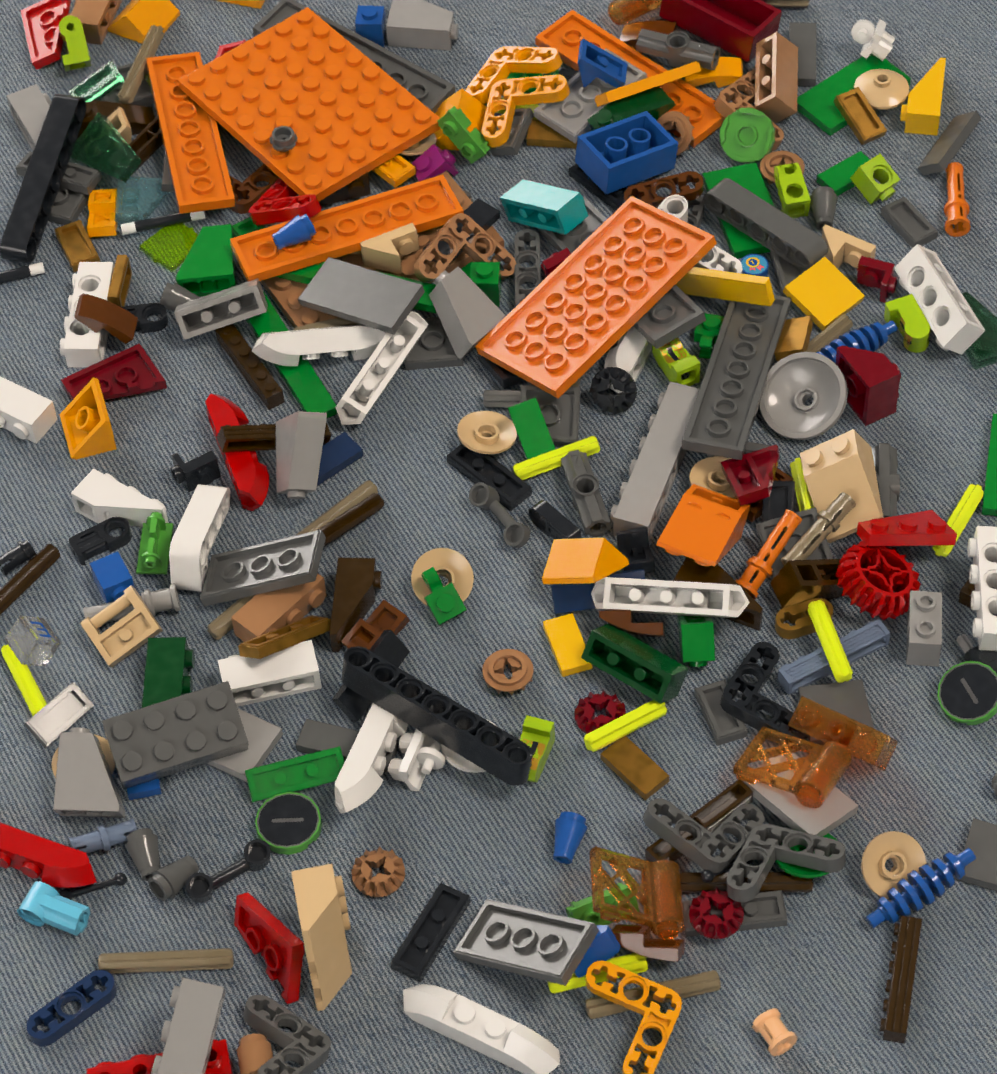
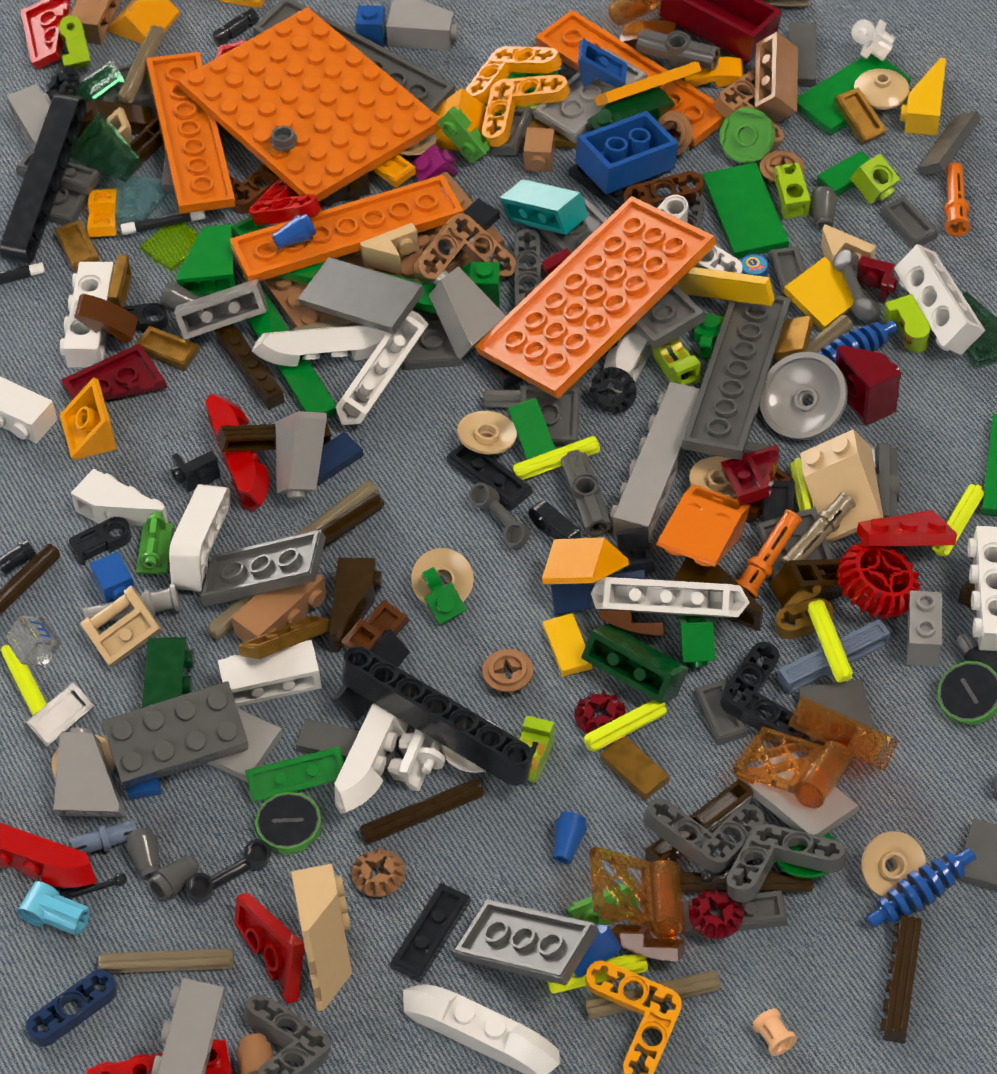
dark grey beam [703,178,828,271] -> none
none -> black gear [46,66,80,101]
none -> pearl gold tile [135,326,200,371]
none -> black axle [212,8,259,45]
none -> dark brown axle [360,779,484,844]
none -> medium nougat brick [523,127,555,172]
none -> dark grey bar [833,249,881,323]

